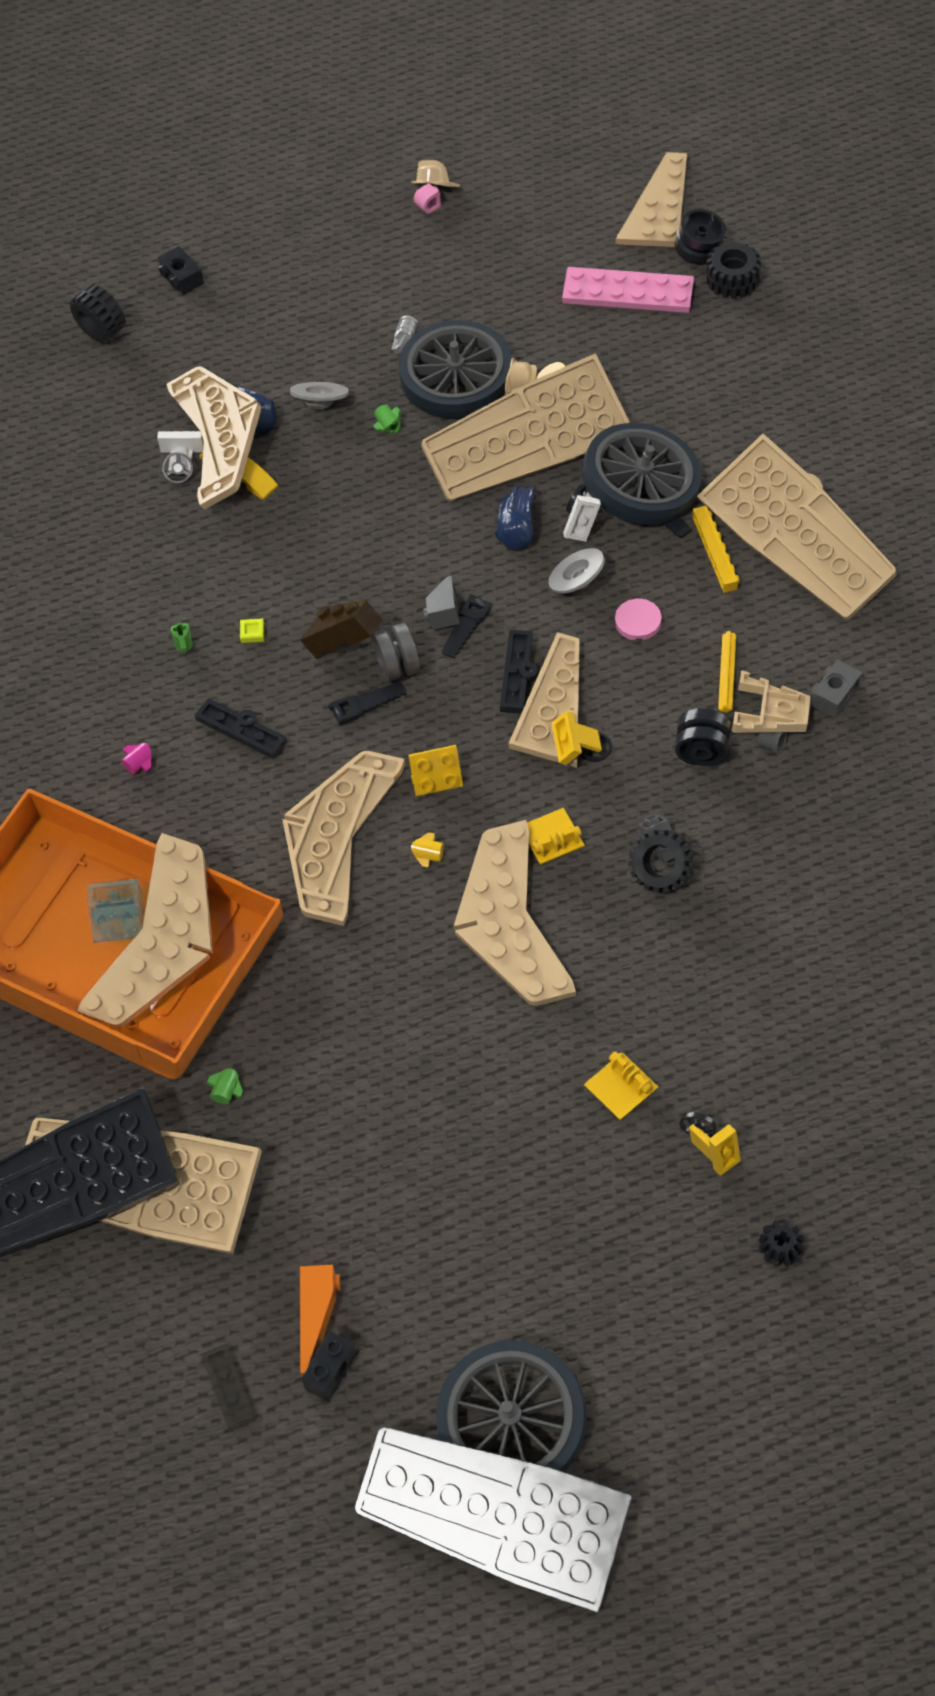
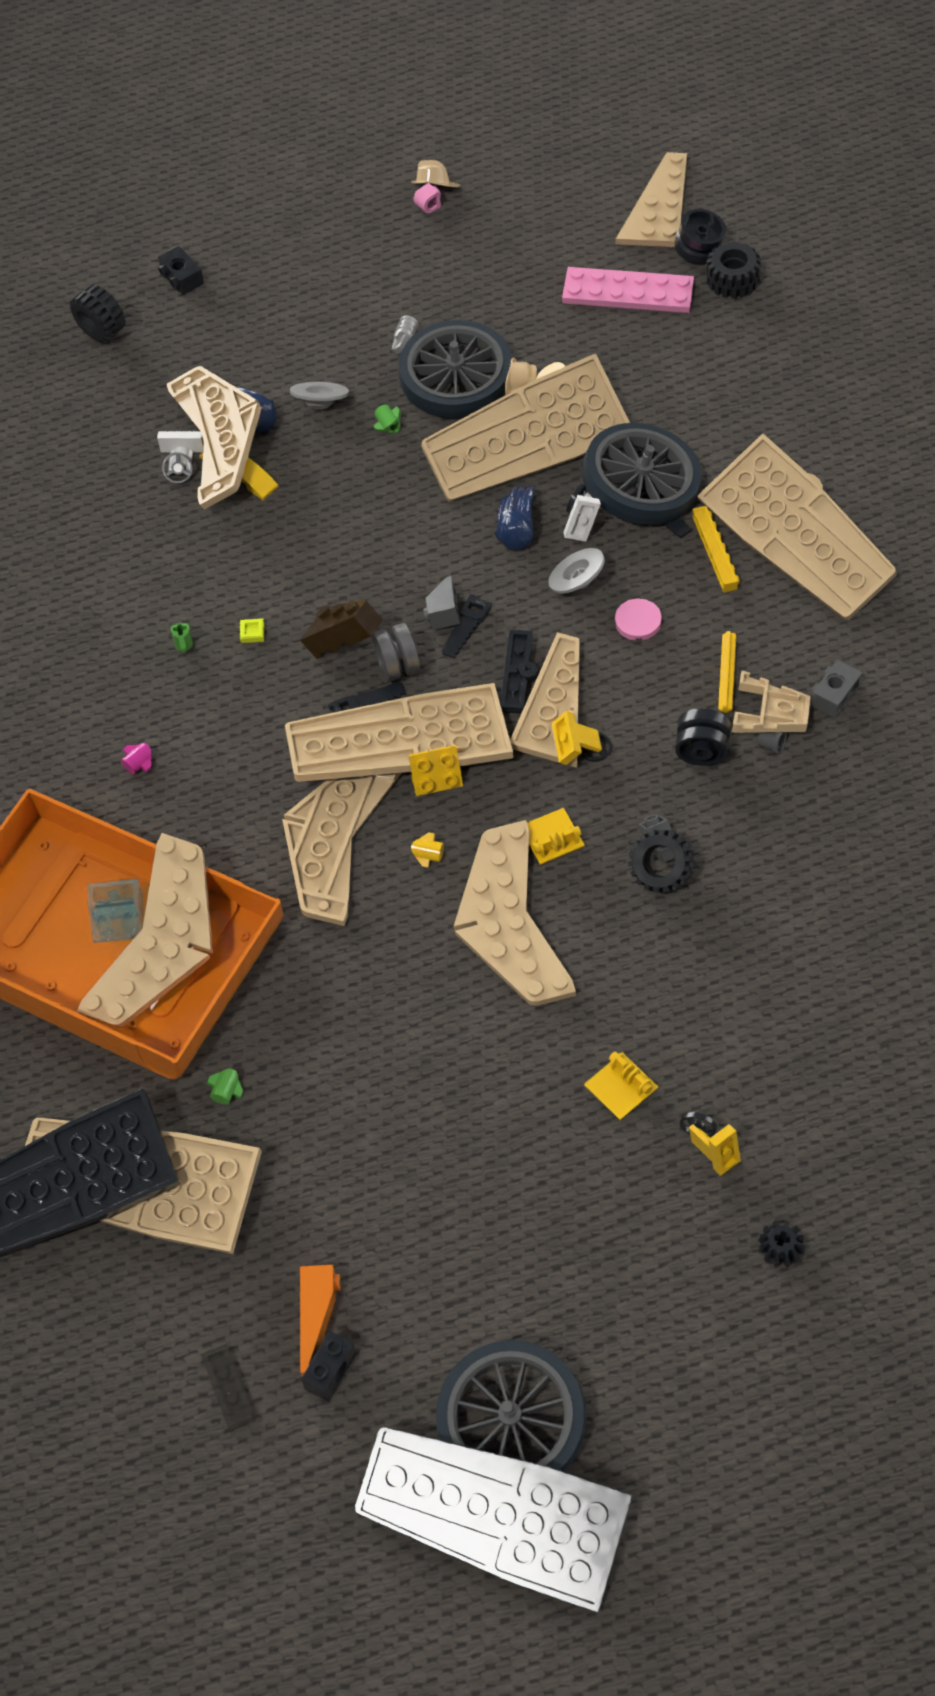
black hinge [194,698,287,759] -> none
none -> tan wing [285,683,513,782]

